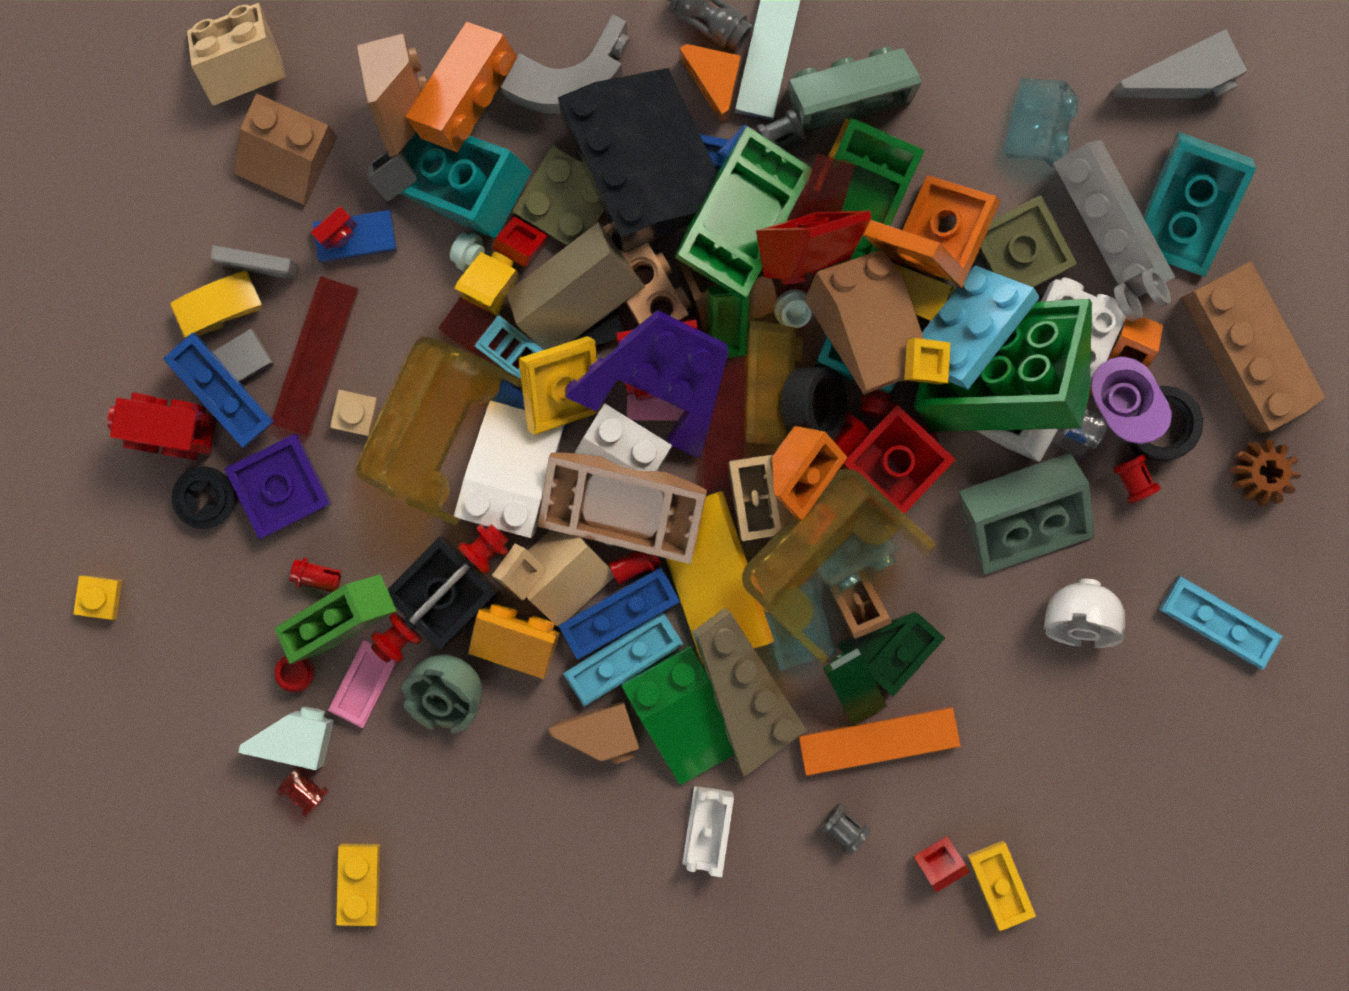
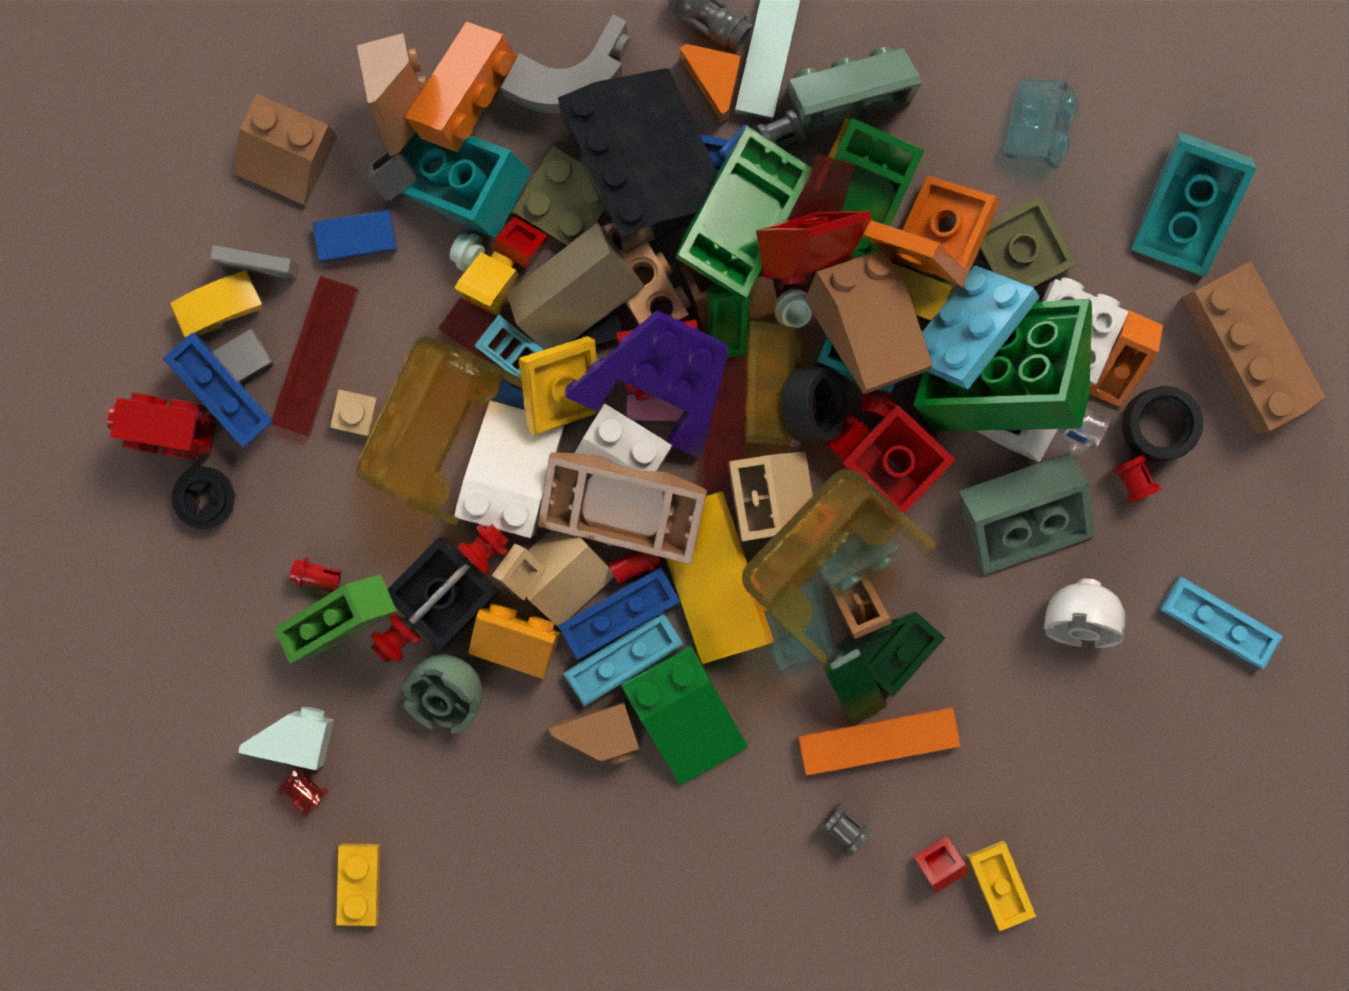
yellow plate [73,575,123,620] -> none
tan slope [187,3,286,106] -> none
dark purple plate [224,434,332,539] -> none
red plate [274,655,315,693] -> none
red plate [311,206,358,250] -> none
bright pink tile [328,640,397,728] -> none
white hinge [682,786,734,877] -> none
dark tan wing [692,608,806,777] -> none
orange slope [772,426,847,521] -> none
yellow plate [904,338,951,384] -> none
light grey hinge [1053,140,1175,322] -> none
medium lavender piece [1091,357,1172,444] -> none
light grey slope [1111,29,1247,98] -> none
dark orange gear [1229,439,1301,506] -> none

